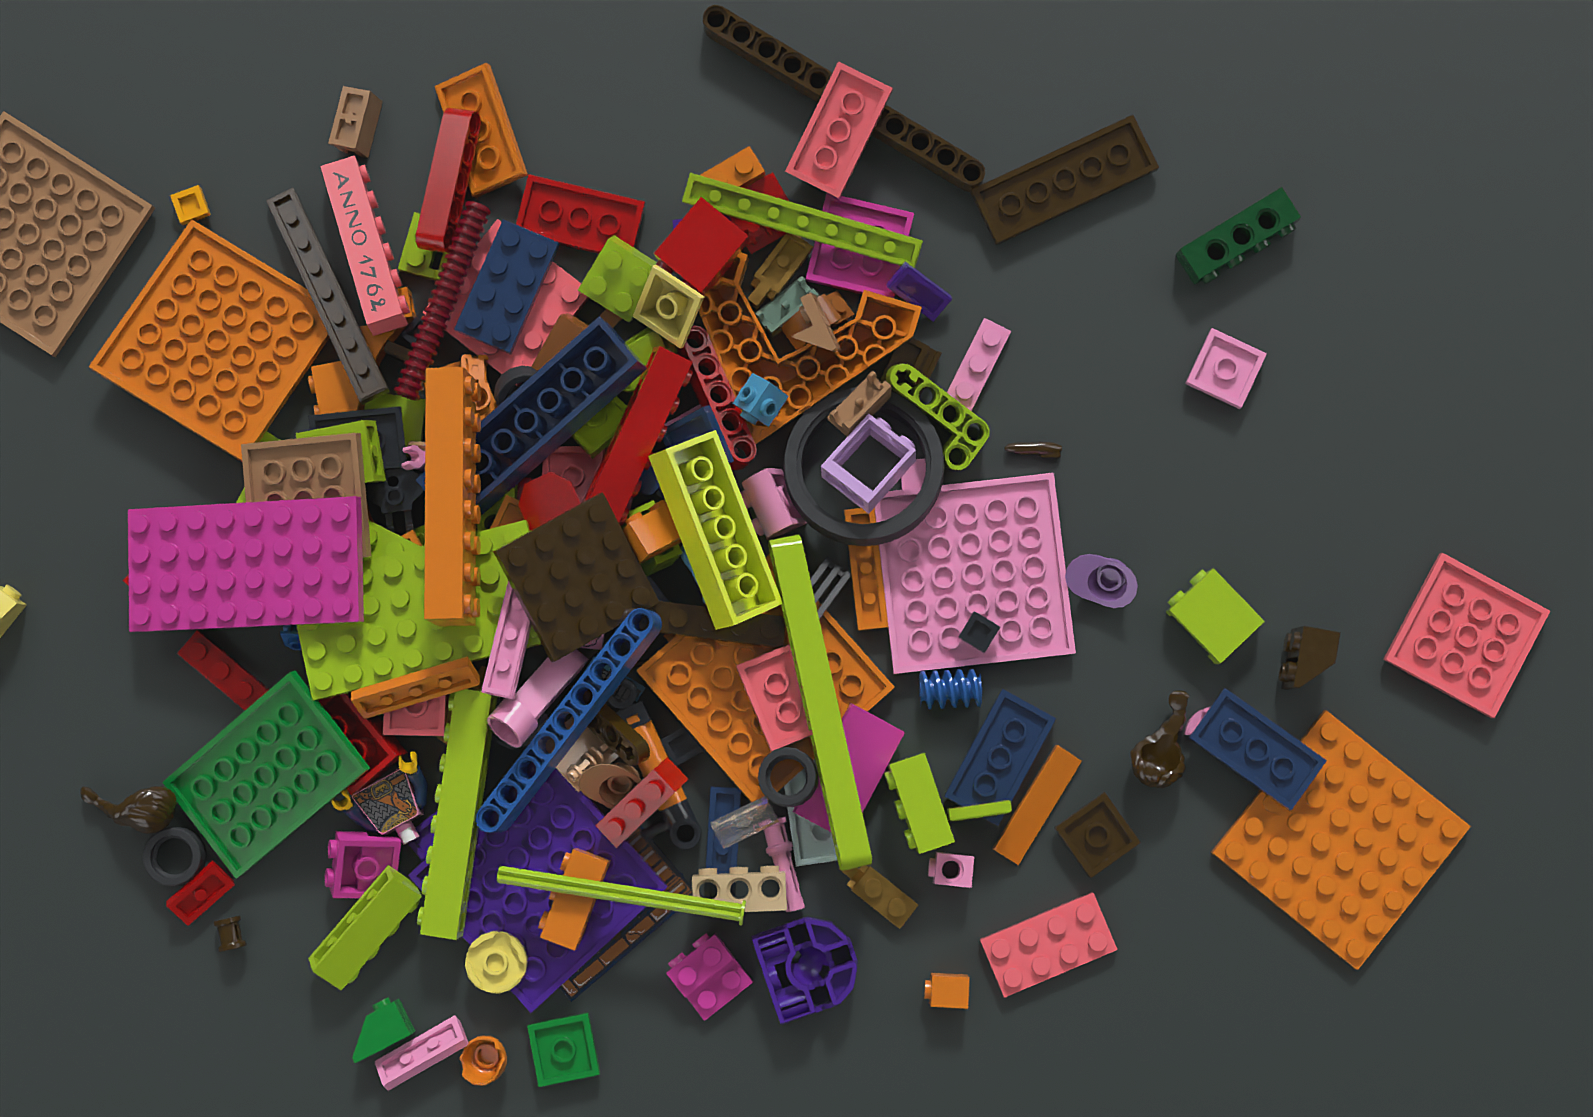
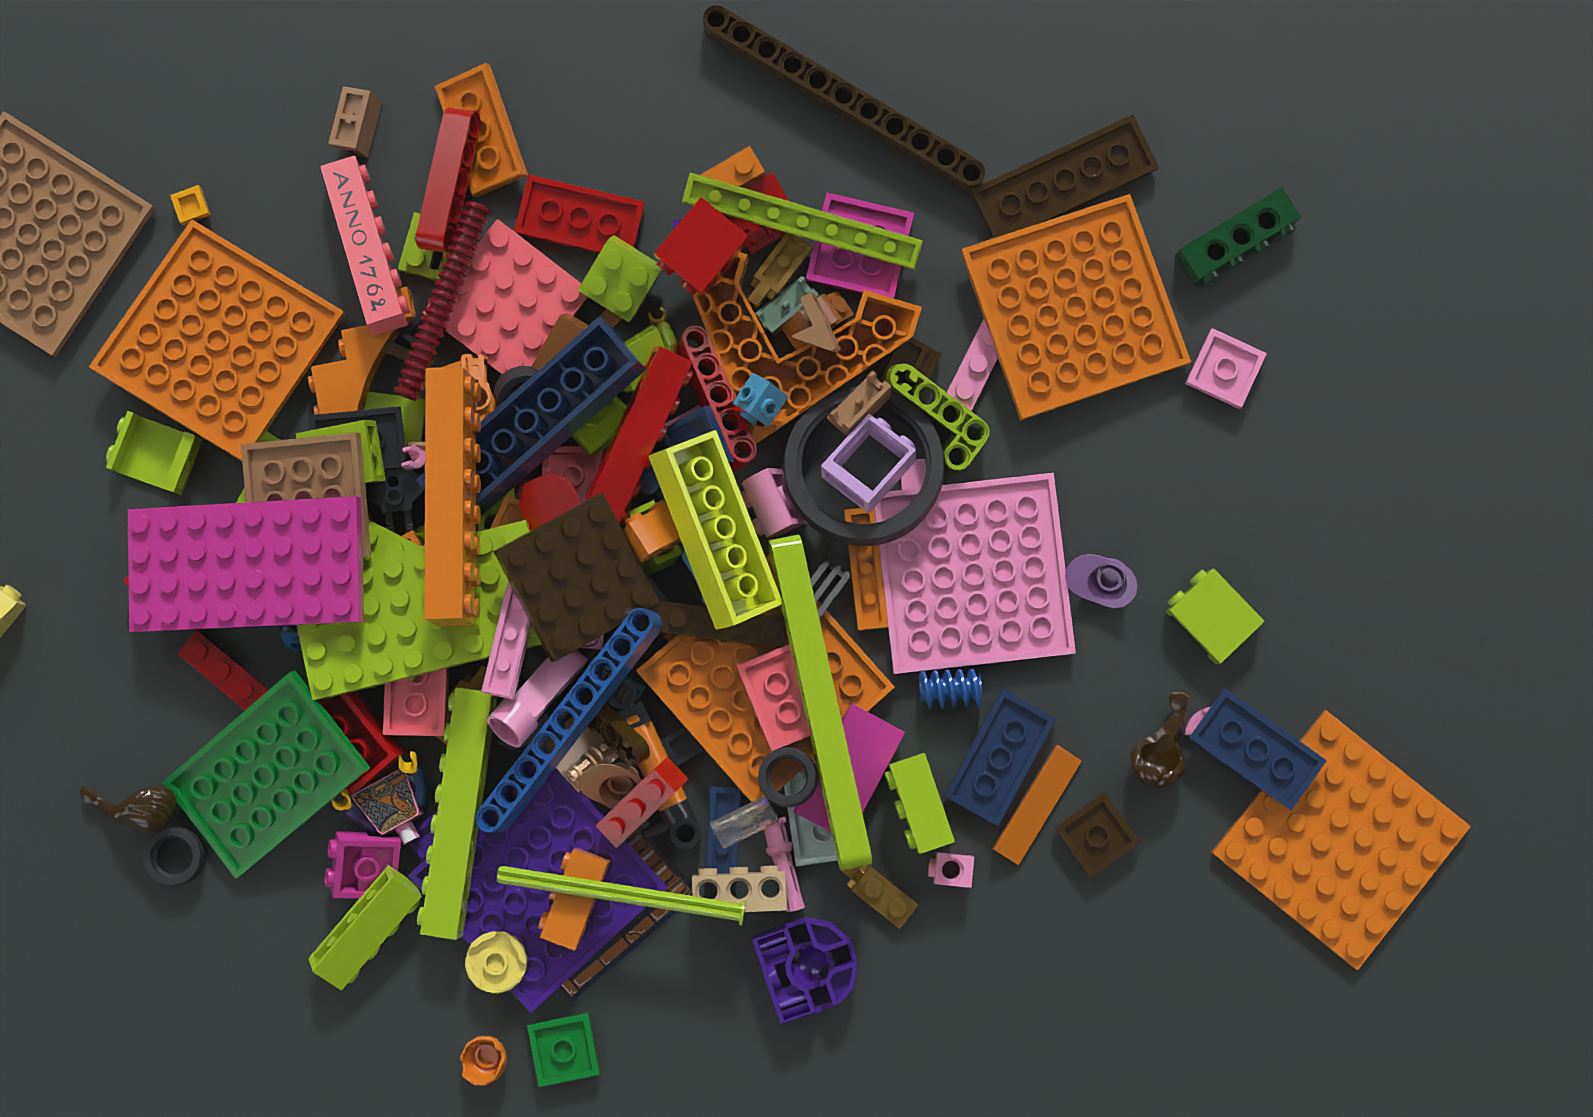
red plate [166,861,235,926] -> none
dark brown bush [213,915,247,952] -> none
dark brown tile [266,188,390,405] -> none
orange plate [351,656,480,719] -> none
green slope [352,997,415,1063] -> none
bright pink plate [374,1015,469,1091] -> none
dark blue plate [454,219,560,354] -> none
light yellow slope [633,265,704,349] -> none
dark pink plate [666,933,753,1021] -> none
coral plate [785,61,893,199] -> none
dark purple tile [886,262,952,322] -> none
orange brick [924,973,970,1009] -> none
lime tile [947,800,1012,821] -> none
black plate [958,611,1000,653] -> none
coral plate [980,892,1118,998] -> none
dark brown piece [1004,441,1062,457] -> none
dark brown slope [1278,626,1341,690] -> none
coral plate [1383,553,1550,718] -> none
none -> lime panel [106,411,203,496]
none -> orange plate [960,194,1191,421]

